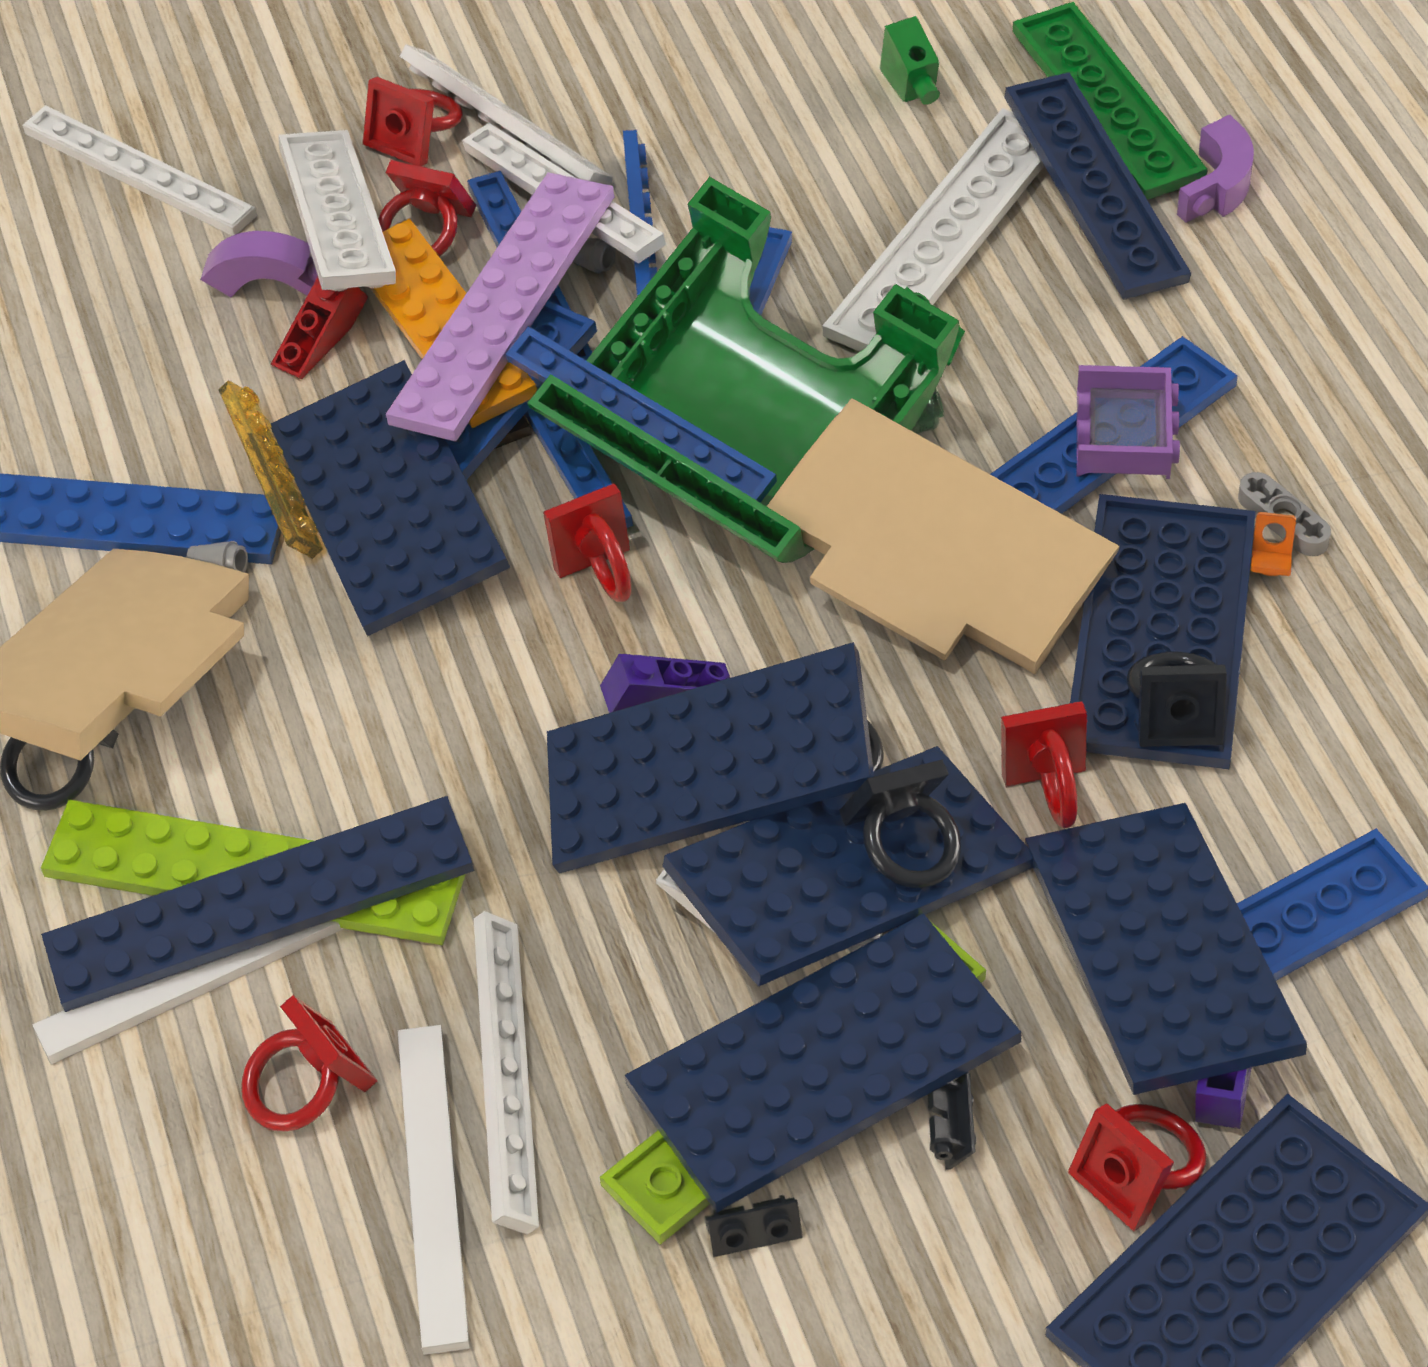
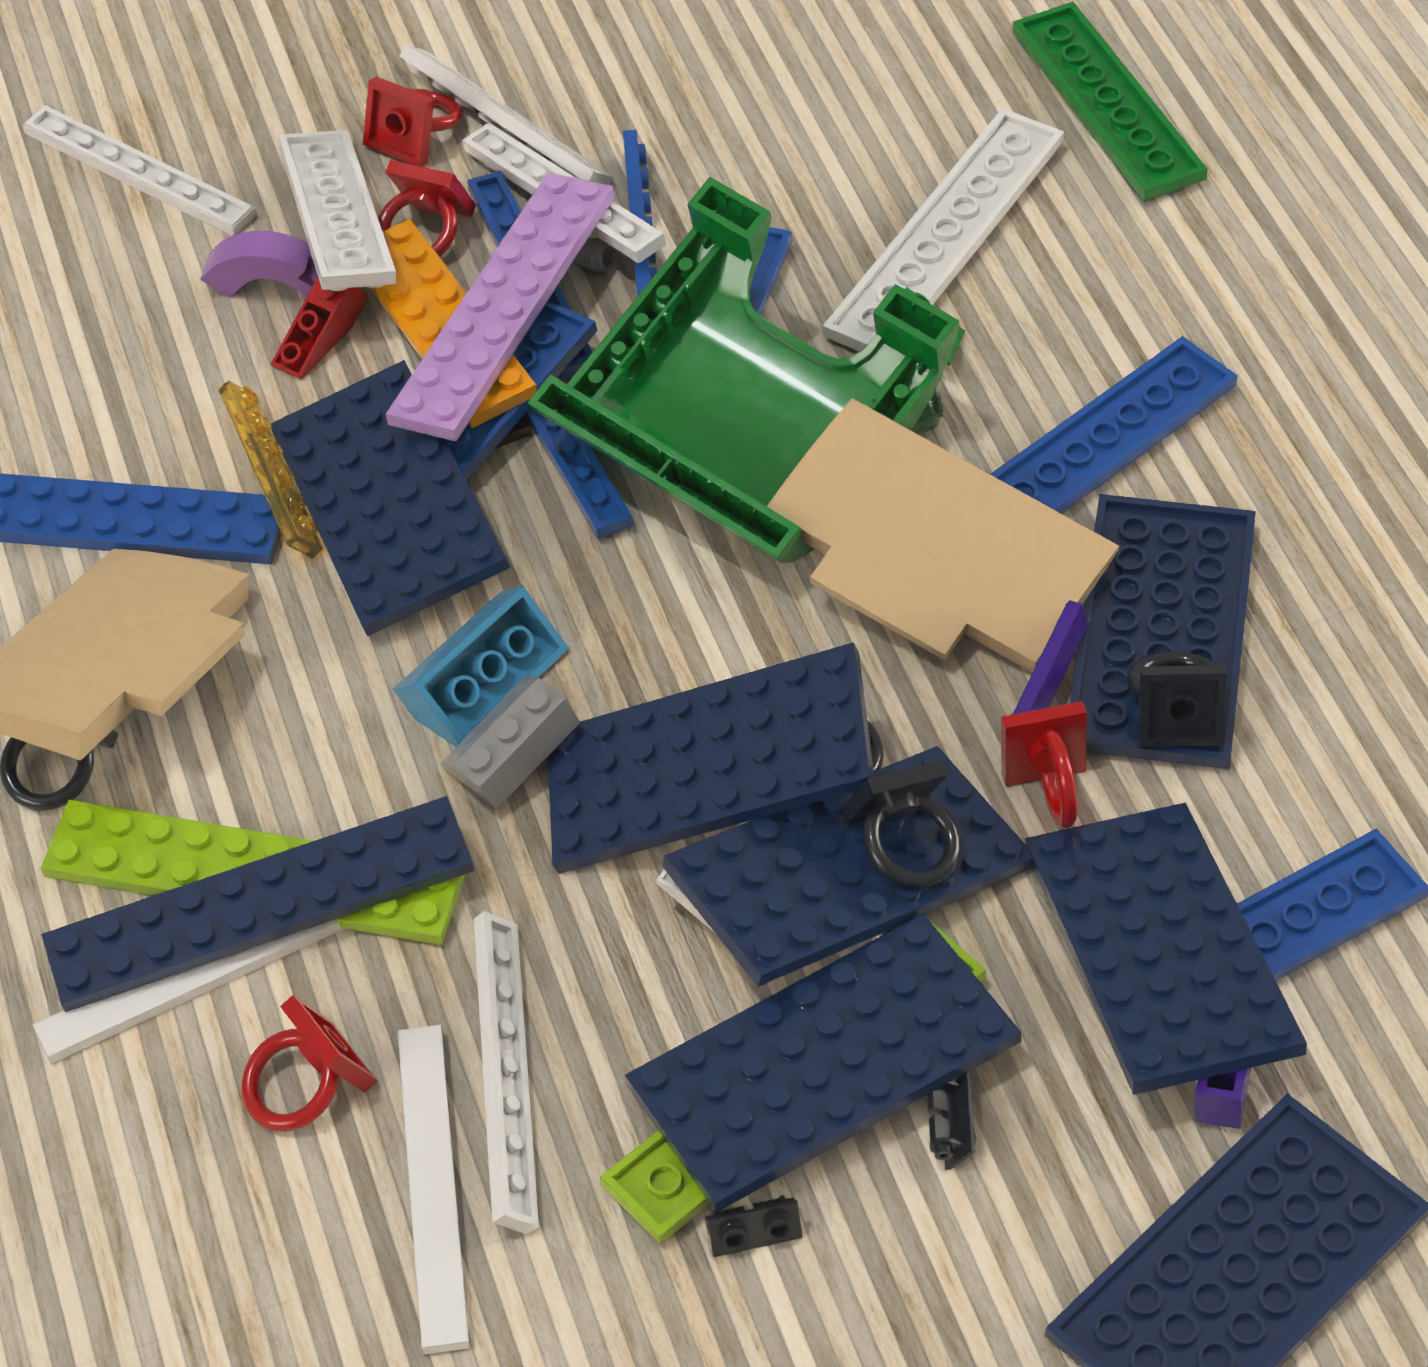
light grey cone [186,541,248,573] -> none
blue plate [506,326,777,503] -> none
red tile [543,483,632,603] -> none
dark purple slope [600,654,730,713] -> none
green torso [880,16,940,105] -> none
dark blue plate [1004,72,1191,300] -> none
red tile [1068,1103,1207,1231] -> none
medium lavender window [1076,365,1180,479] -> none
medium lavender arch [1177,114,1254,223] -> none
light grey beam [1238,472,1331,556] -> none
orange bracket [1251,512,1296,576] -> none
none -> dark azure slope [393,586,570,747]
none -> light grey slope [440,677,581,810]
none -> dark purple tile [1013,600,1088,714]

